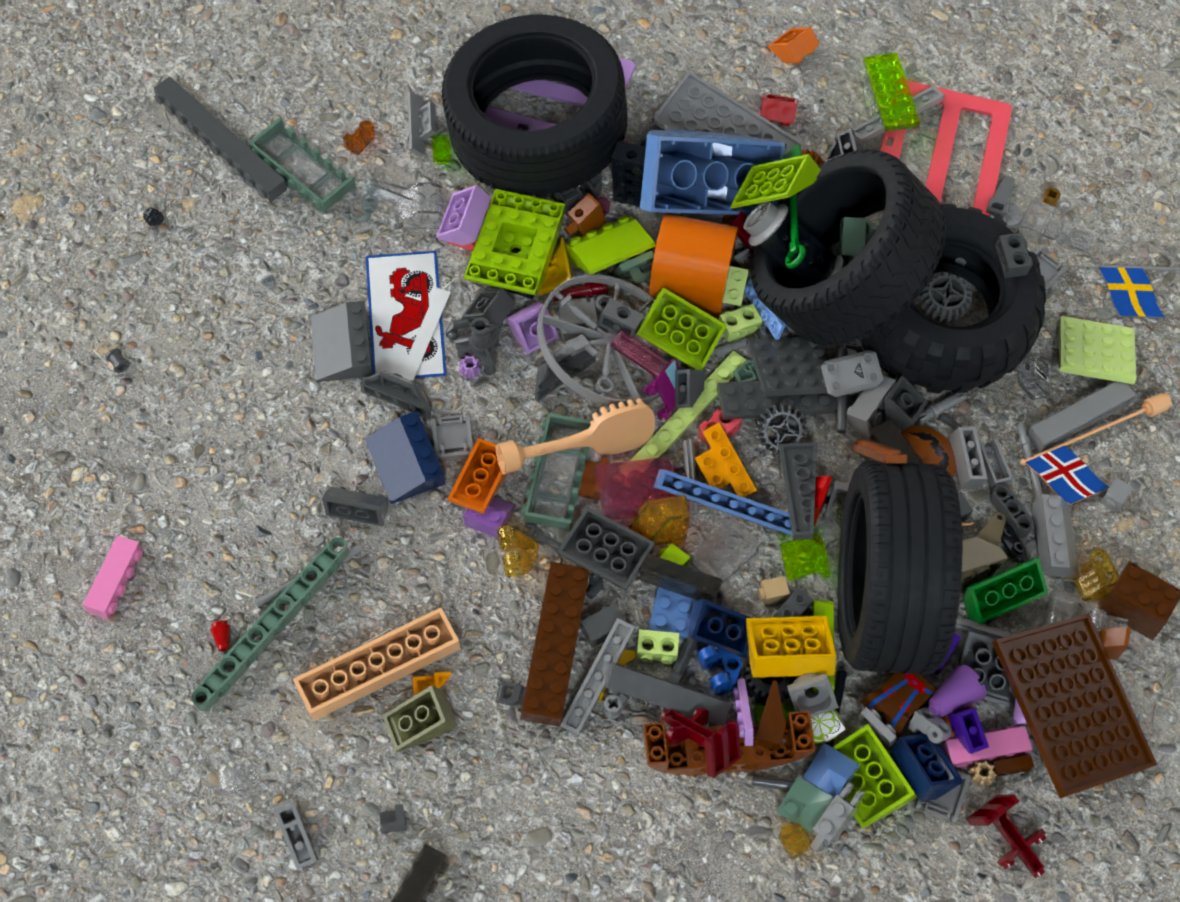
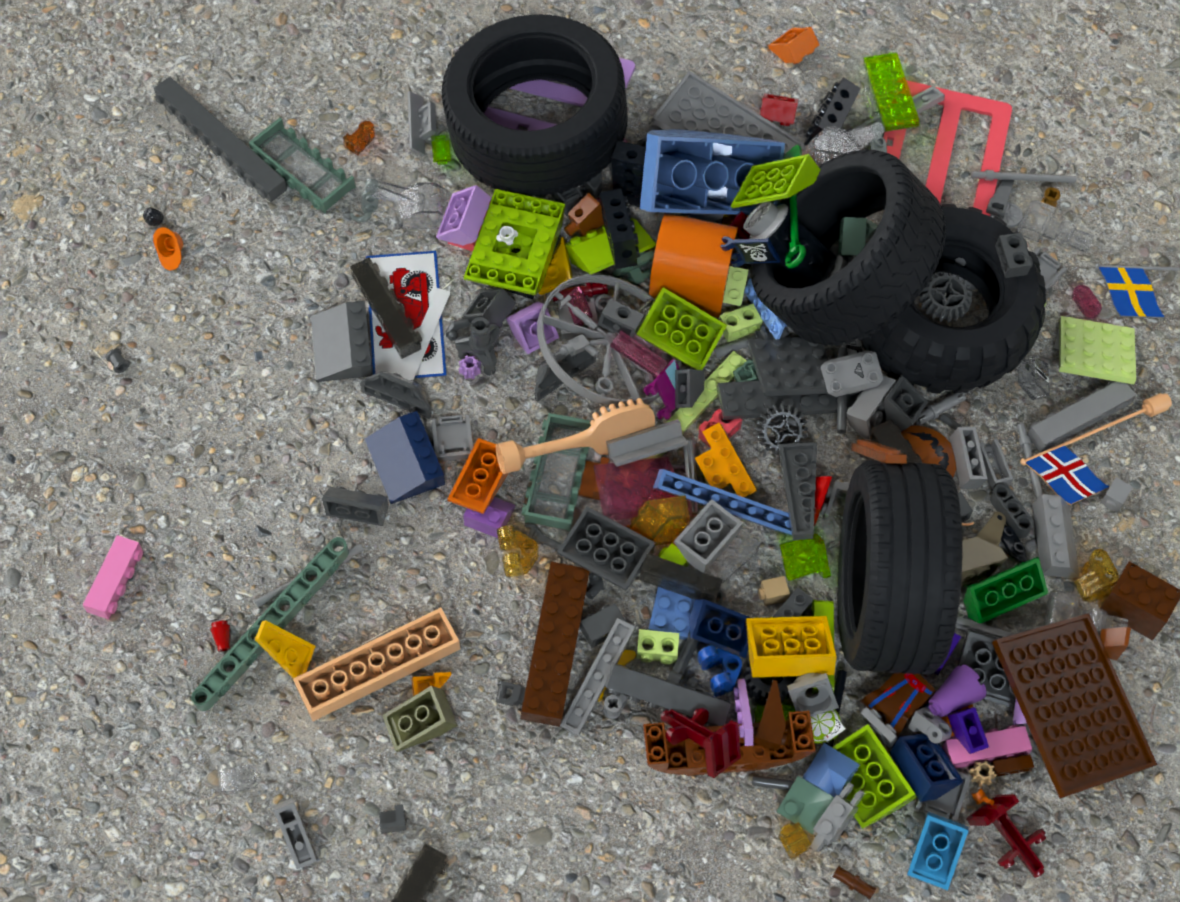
none -> orange piece [153,227,183,271]
none -> yellow wing [255,620,316,679]
none -> clear smoke brick [350,257,422,359]
none -> white plate [496,226,518,245]
none -> clear pink plate [564,287,593,326]
none -> black brick [599,189,640,269]
none -> light grey panel [606,419,688,467]
none -> light grey slope [674,499,743,574]
none -> flag [720,236,781,268]
none -> clear slope [802,122,887,166]
none -> black brick [804,77,861,155]
none -> reddish brown pin [832,865,876,900]
none -> dark azure slope [907,812,969,890]
none -> light grey bar [971,170,1077,183]
none -> orange hand [971,788,994,805]
none -> clear pink plate [1072,285,1102,319]

